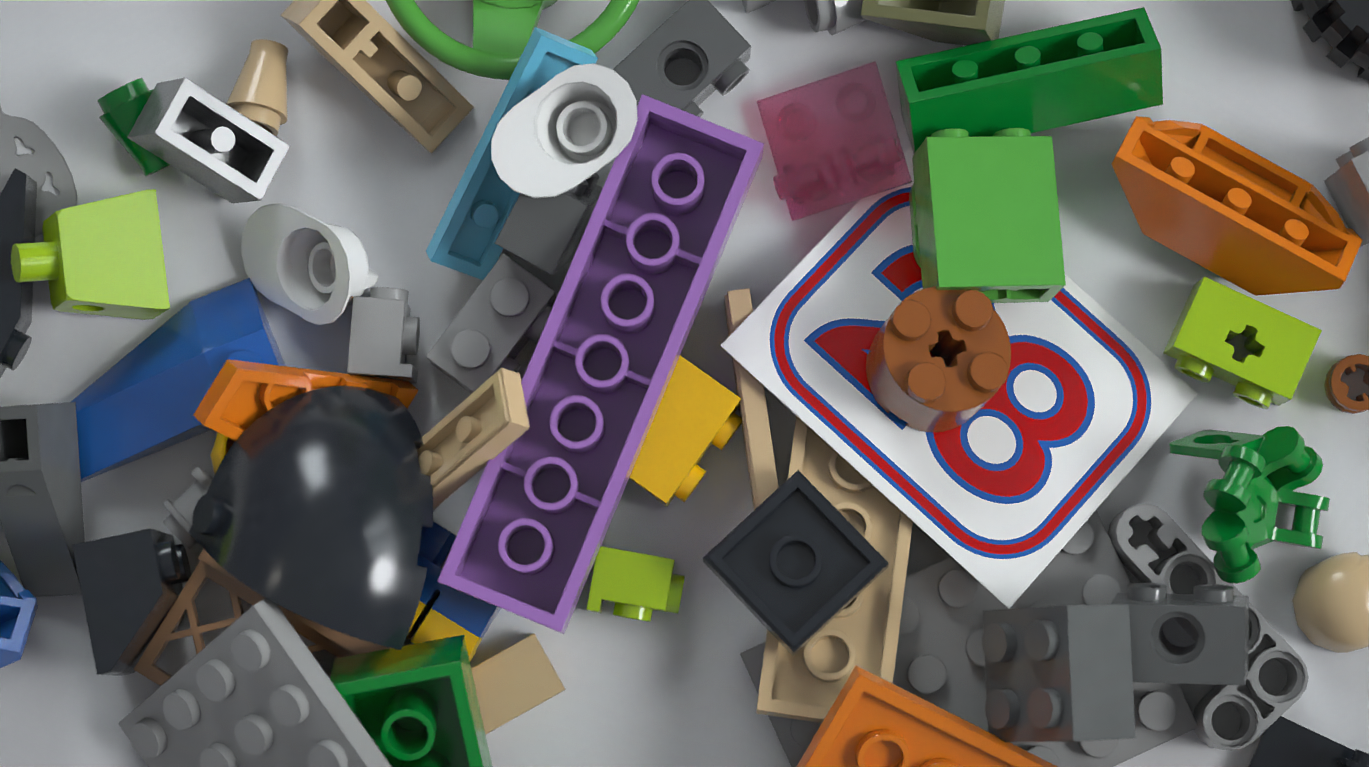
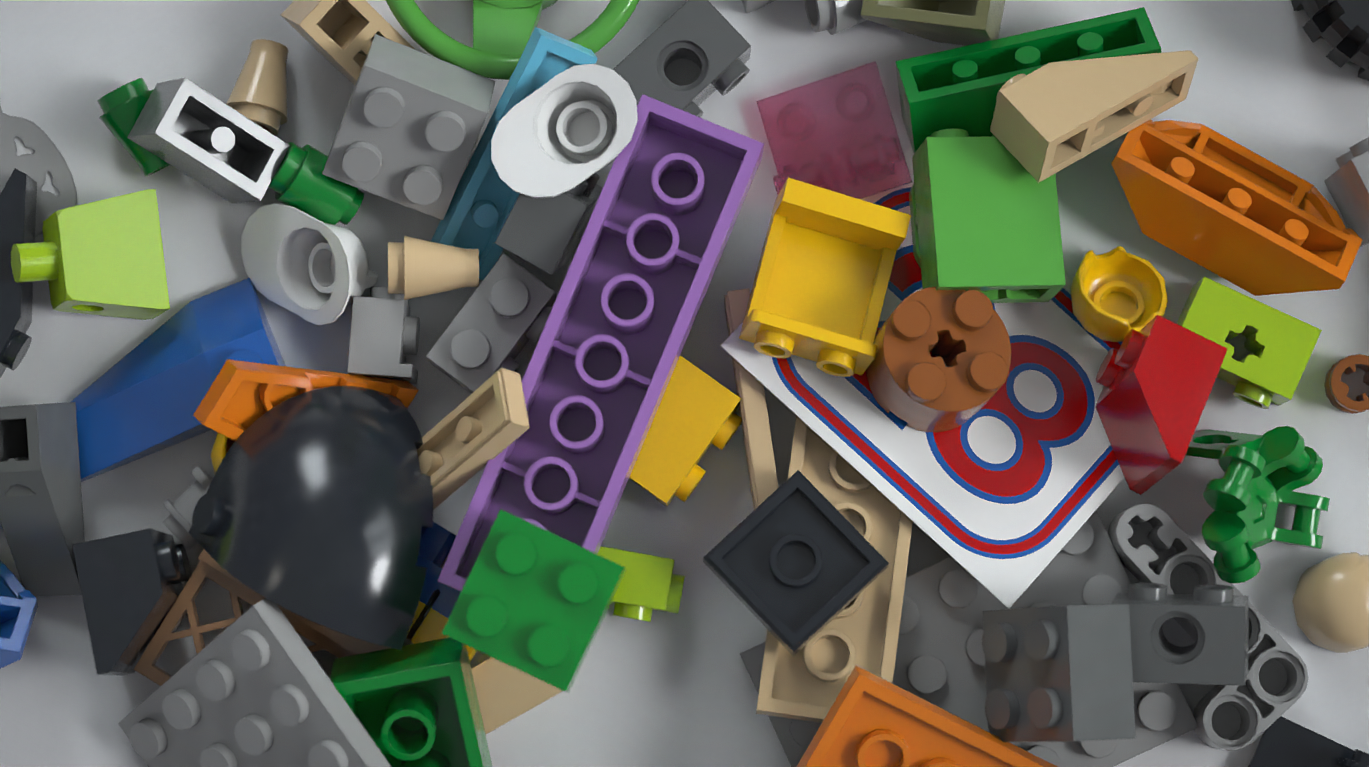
none -> green brick [268,142,364,225]
none -> light grey brick [322,34,495,220]
none -> tan cone [388,236,479,300]
none -> green brick [442,509,626,692]
none -> yellow panel [739,178,911,377]
none -> tan slope [990,50,1199,183]
none -> yellow hair [1070,246,1168,342]
none -> red slope [1095,315,1228,495]

